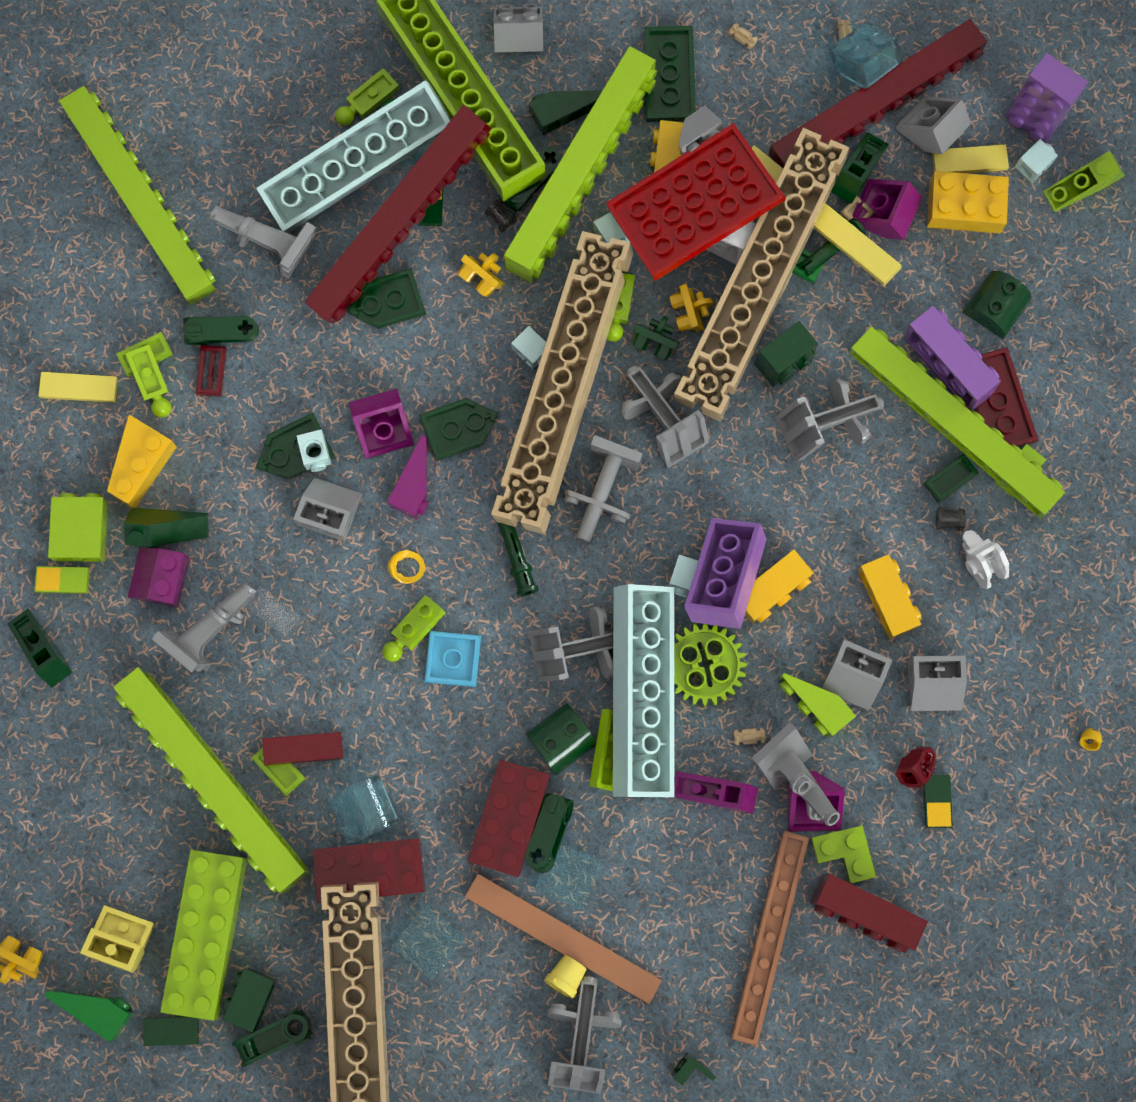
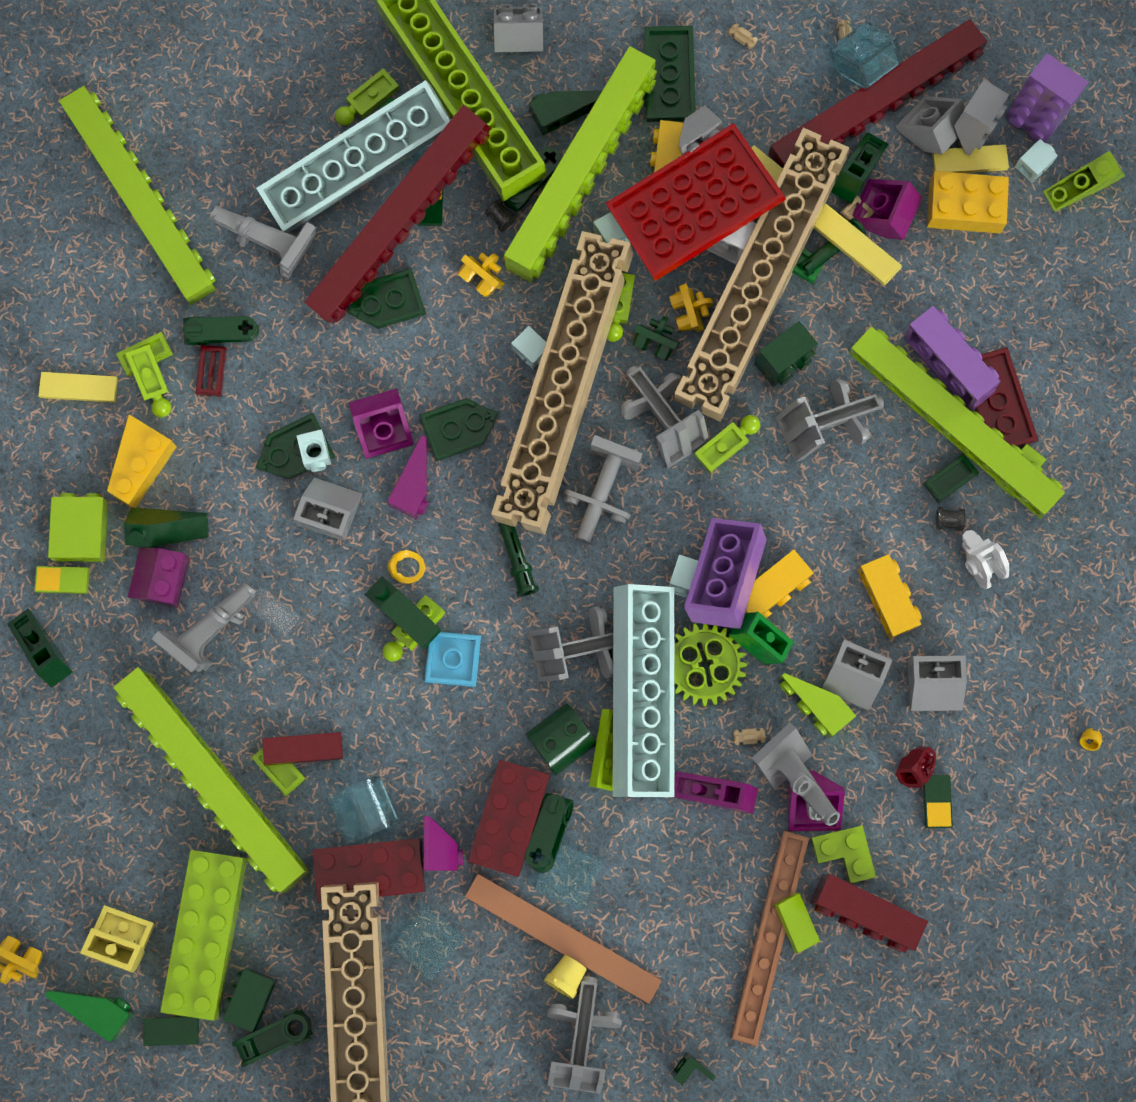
dark green brick [962,271,1032,339] -> none
none -> dark green slope [364,576,442,649]
none -> magenta slope [424,816,464,871]
none -> lime plate [694,415,760,474]
none -> green brick [729,612,794,665]
none -> lime tile [774,892,820,953]
none -> light grey slope [954,80,1009,156]

